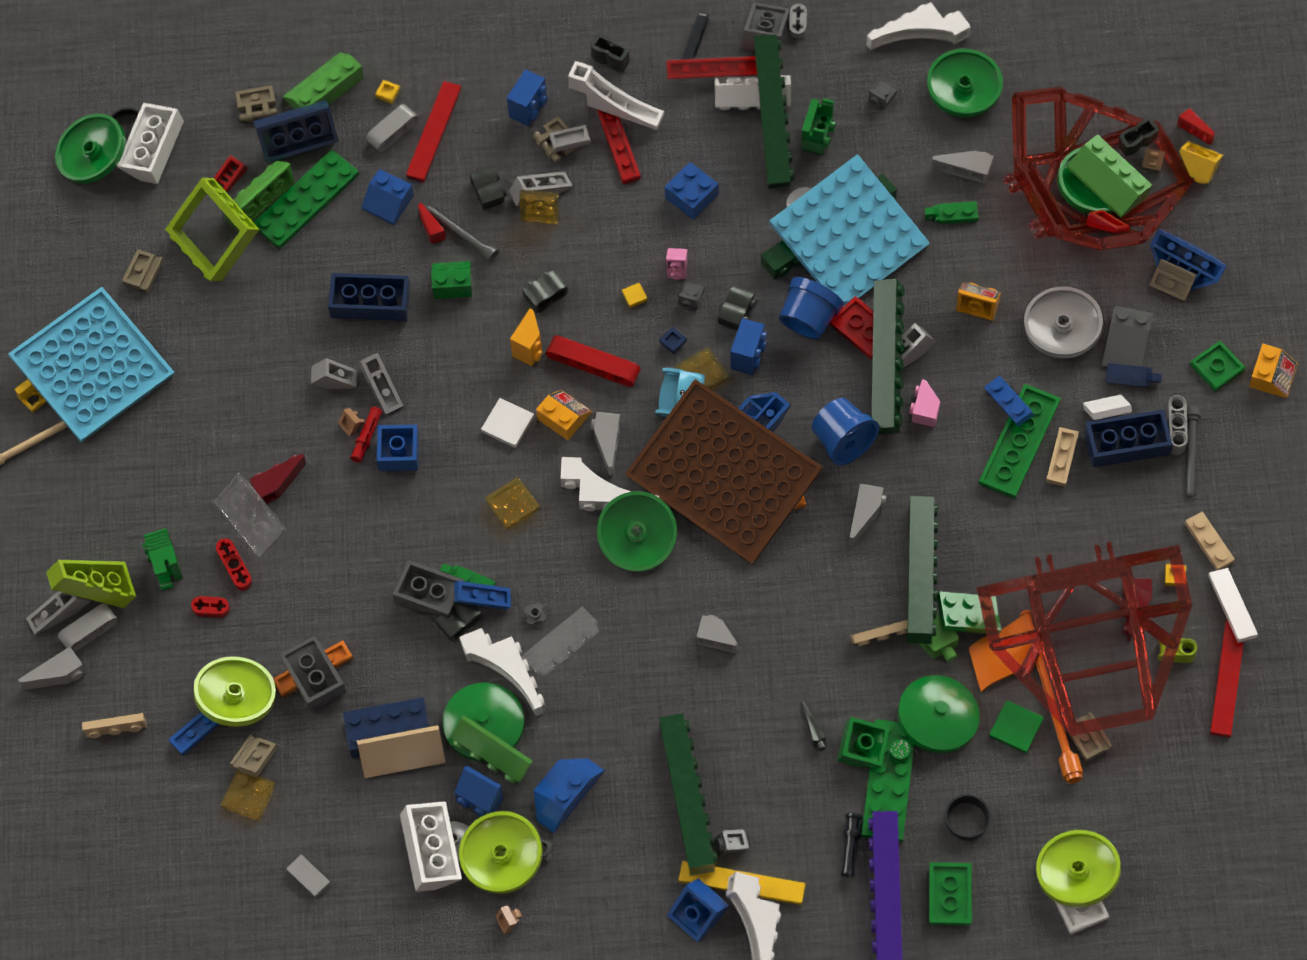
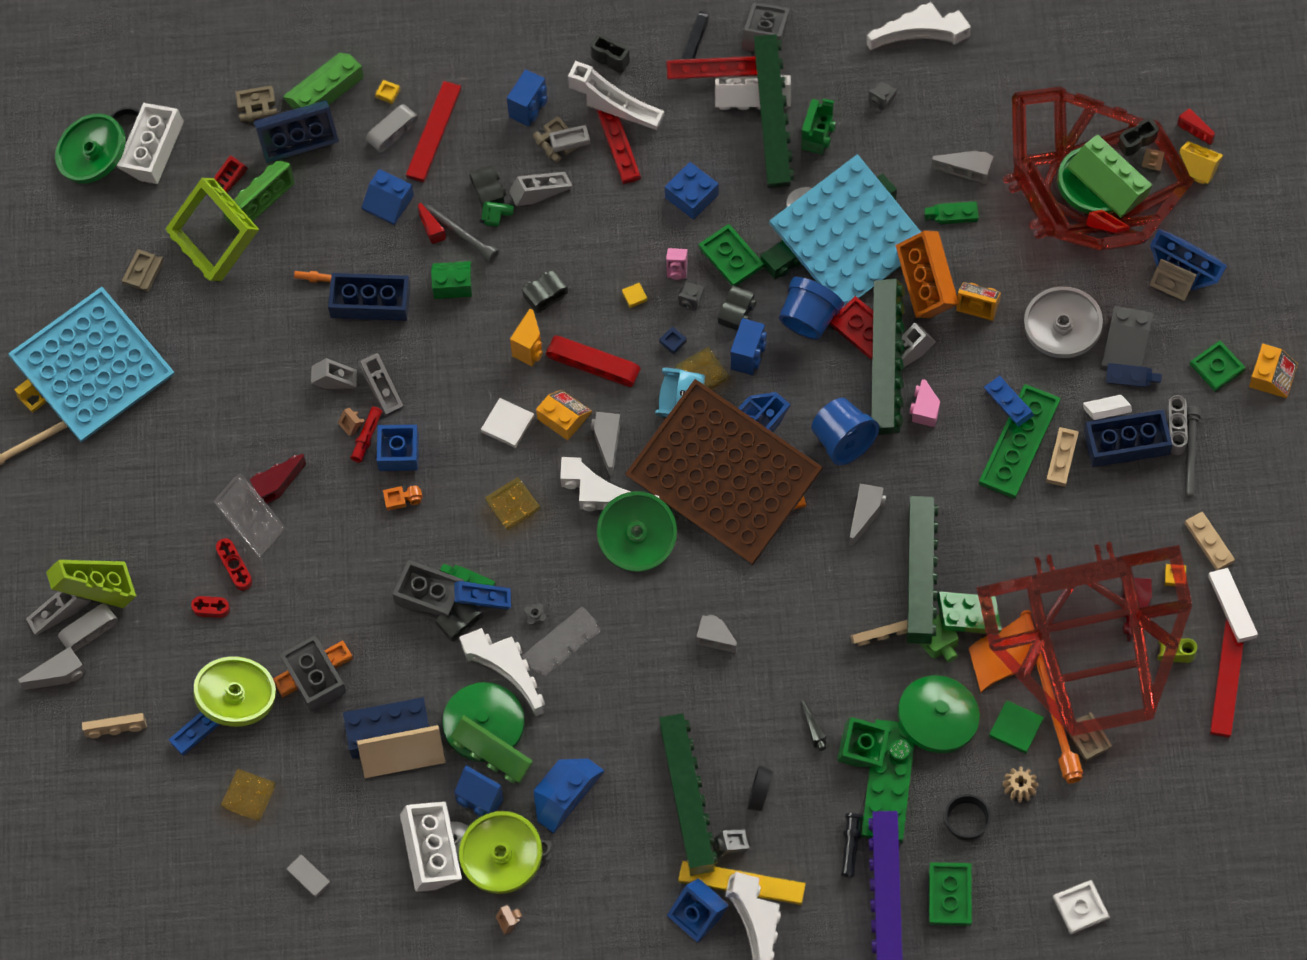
green piece [142,528,183,591] -> none
dark tan plate [230,735,277,778] -> none
green plate [253,149,360,249] -> none
clear yellow plate [519,190,559,224] -> none
light grey beam [789,4,807,39] -> none
green dish [927,49,1003,117] -> none
lime dish [1036,830,1121,907] -> none
none -> orange bar [294,271,331,283]
none -> orange plate [383,485,423,511]
none -> green piece [479,201,514,227]
none -> green plate [698,224,764,286]
none -> black tyre [747,765,773,811]
none -> orange brick [895,231,959,318]
none -> tan gear [1003,766,1038,803]

